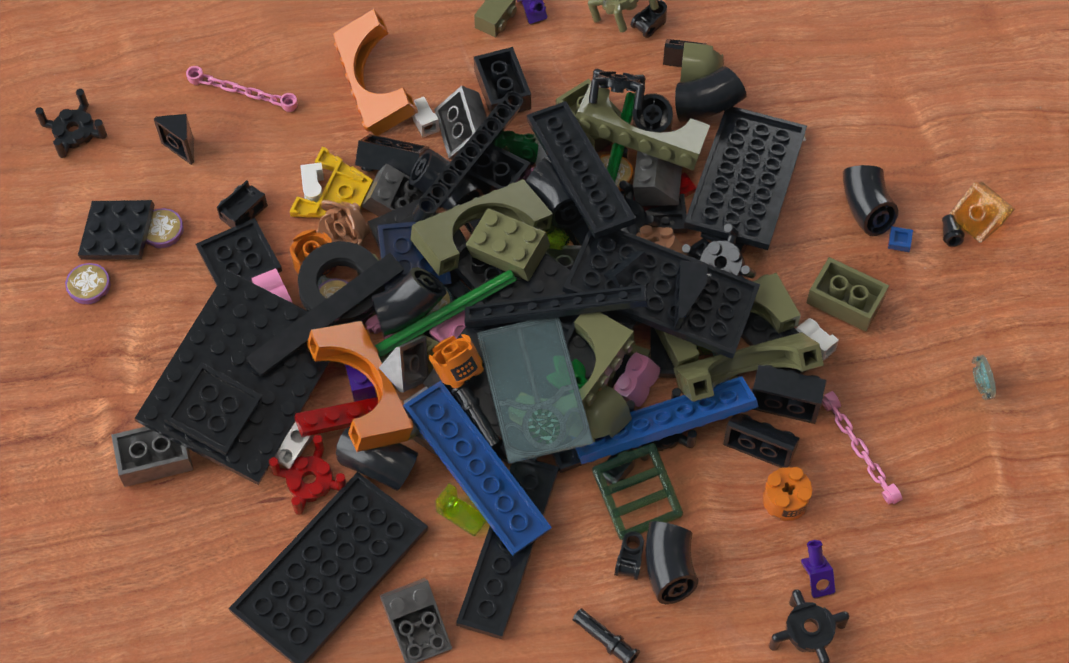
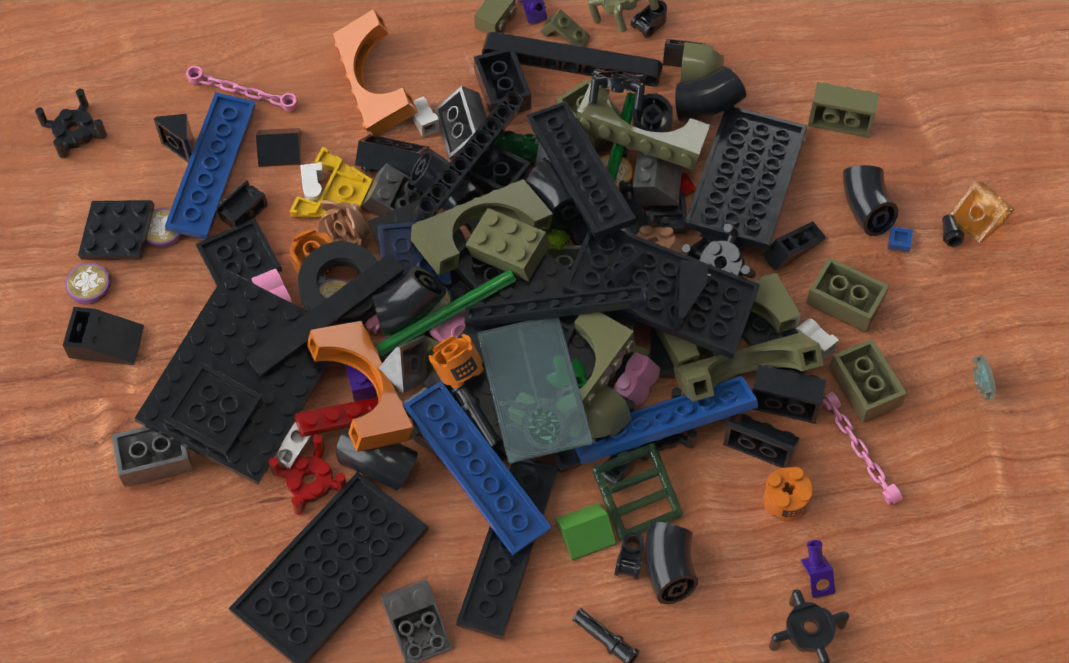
clear neon green bracket [435,483,486,536] -> none
none -> black slope [63,307,144,365]
none -> blue plate [165,92,256,239]
none -> black slope [256,128,301,167]
none -> black beam [482,32,663,86]
none -> olive bracket [540,9,590,47]
none -> bright green slope [555,503,616,561]
none -> black slope [762,221,826,271]
none -> olive brick [808,82,880,138]
none -> olive brick [829,338,907,422]

